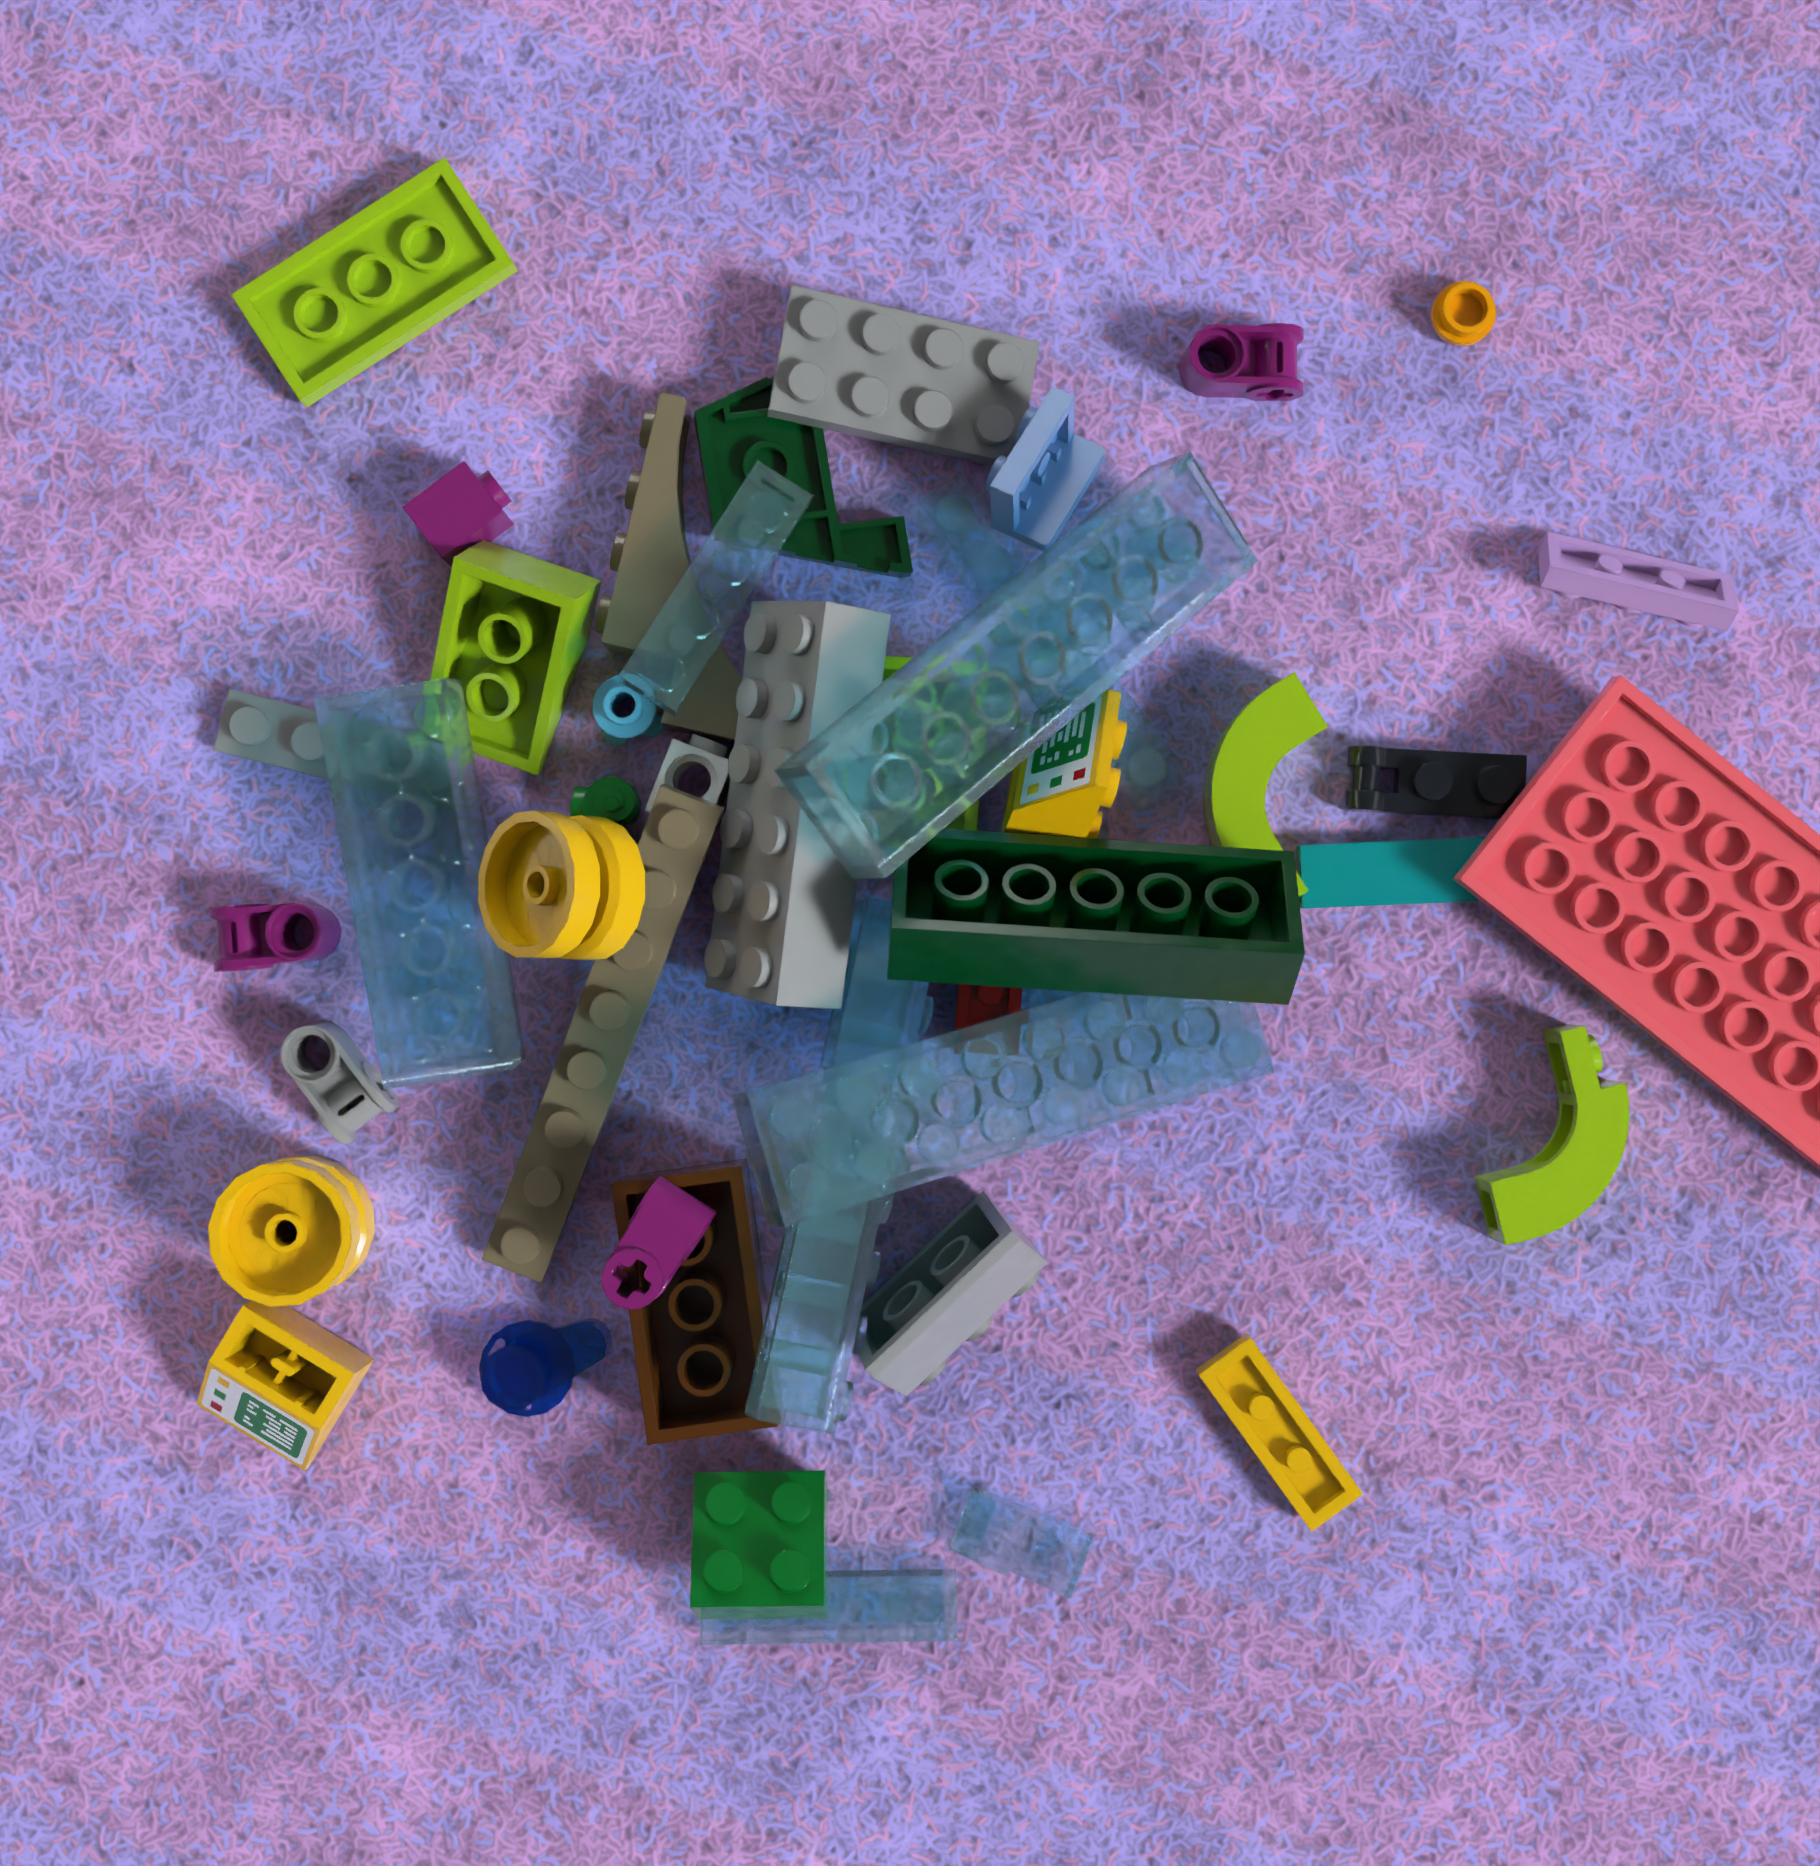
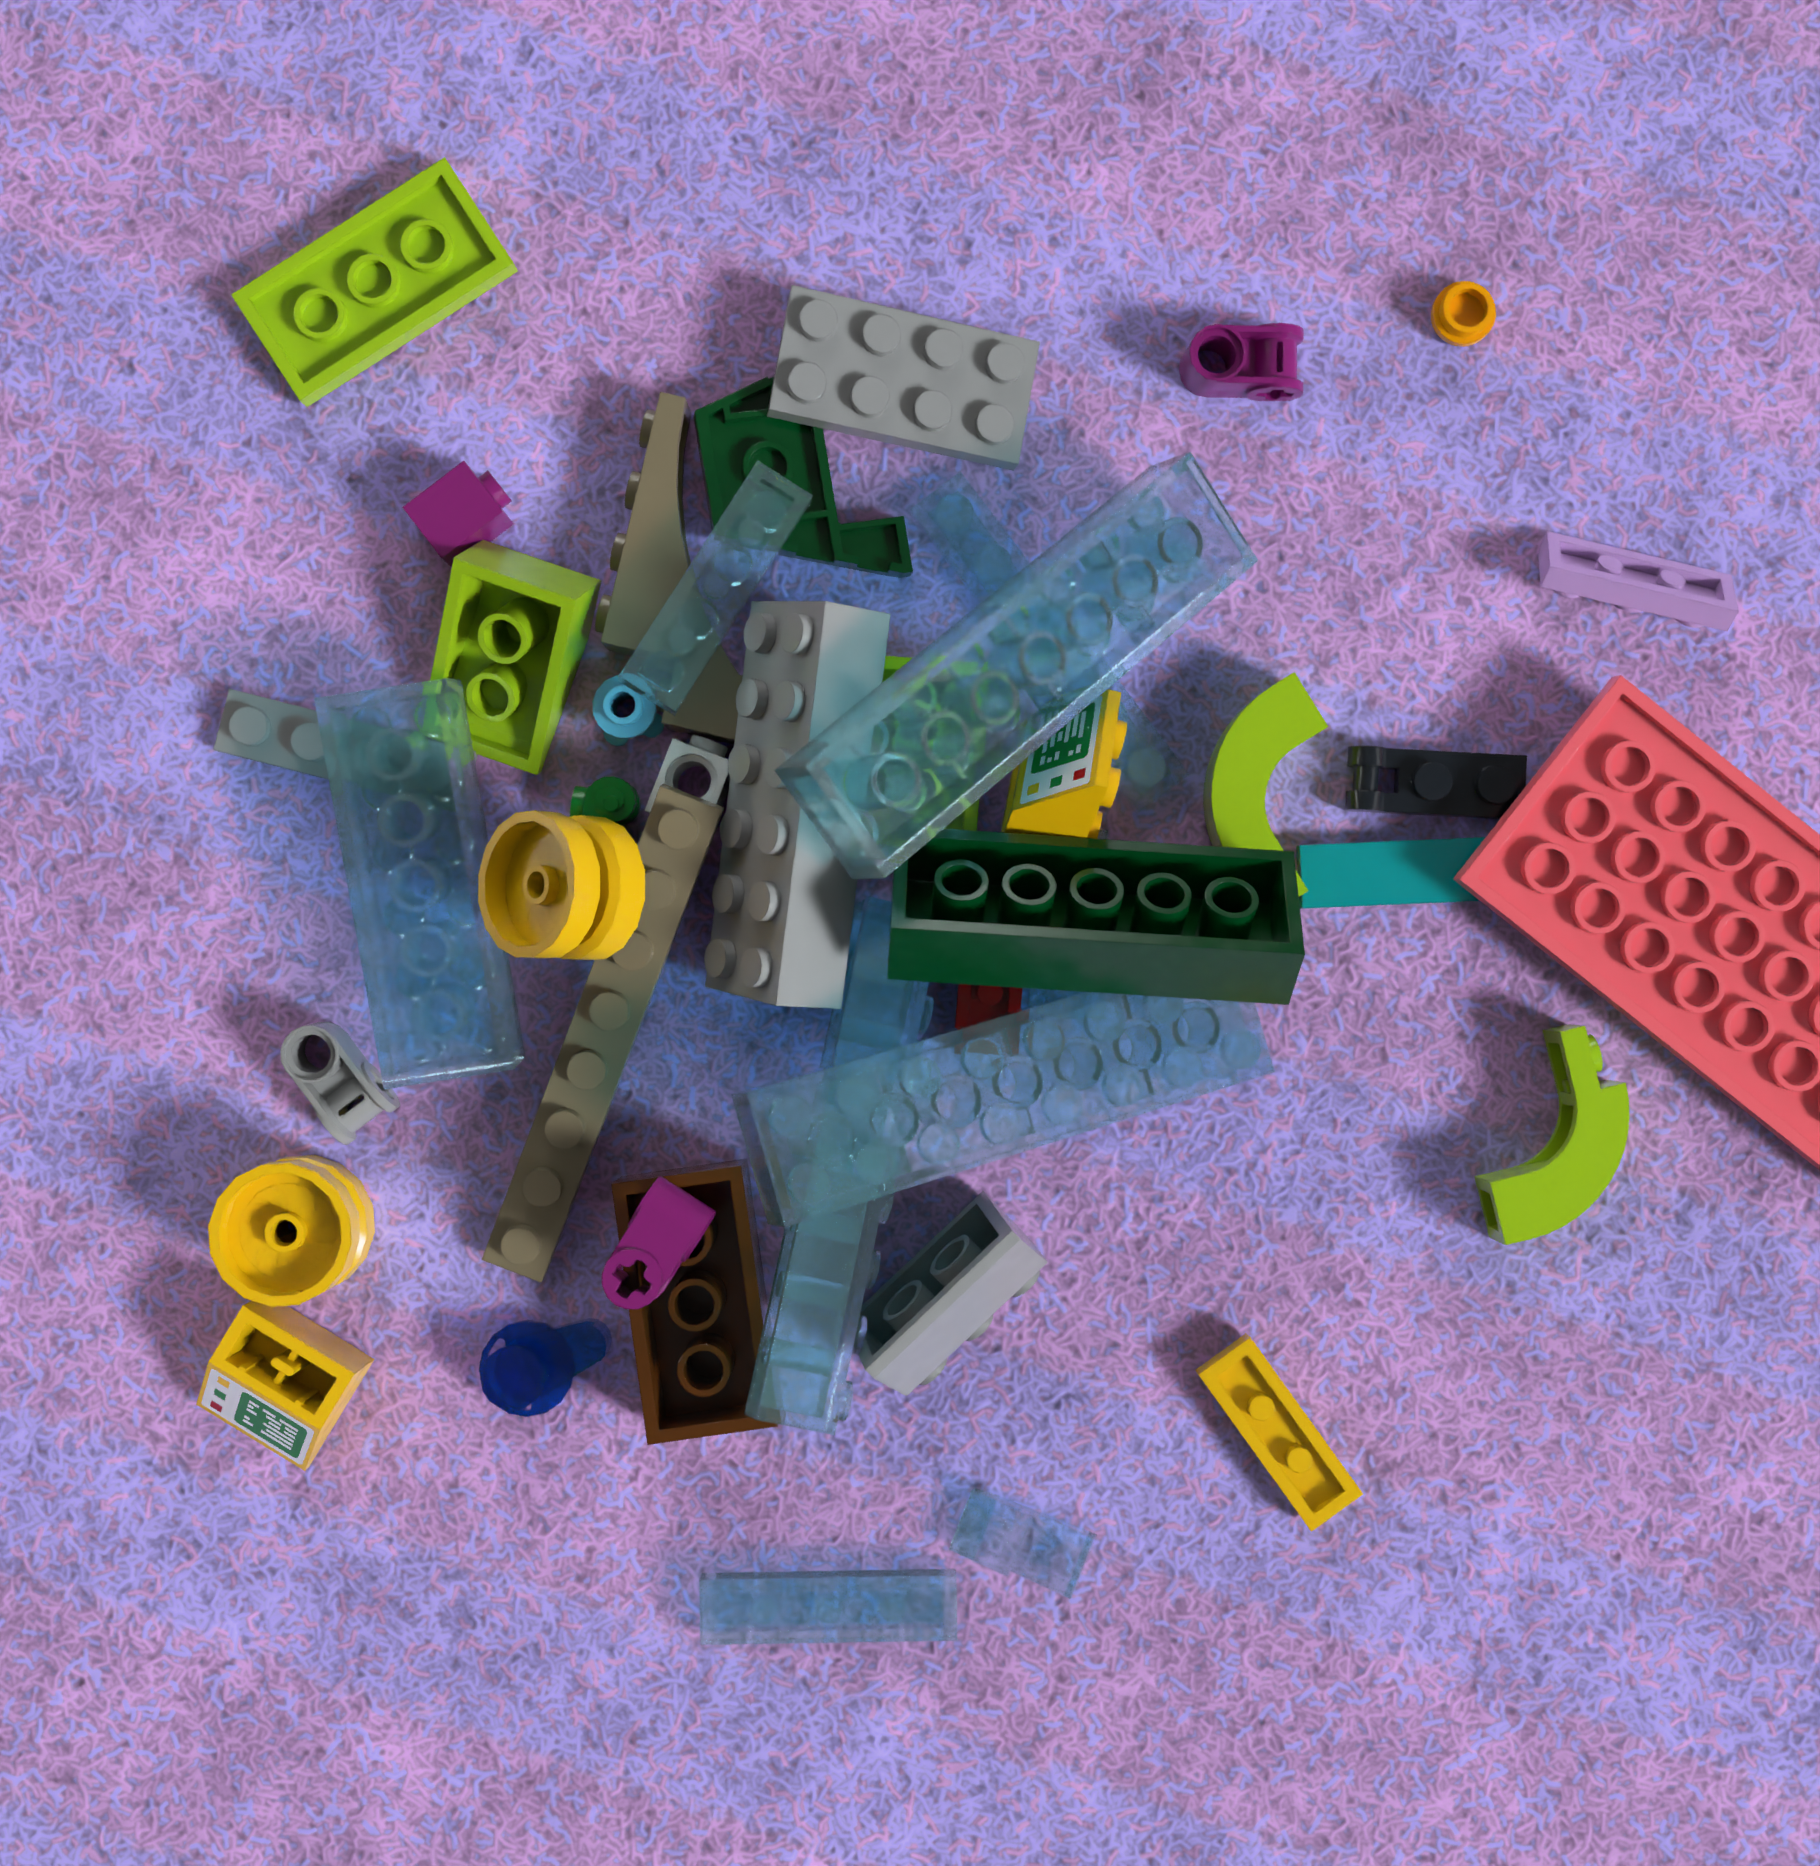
magenta piece [209,903,341,972] -> none
green brick [690,1470,828,1620] -> none
medium blue bracket [985,387,1105,551] -> none

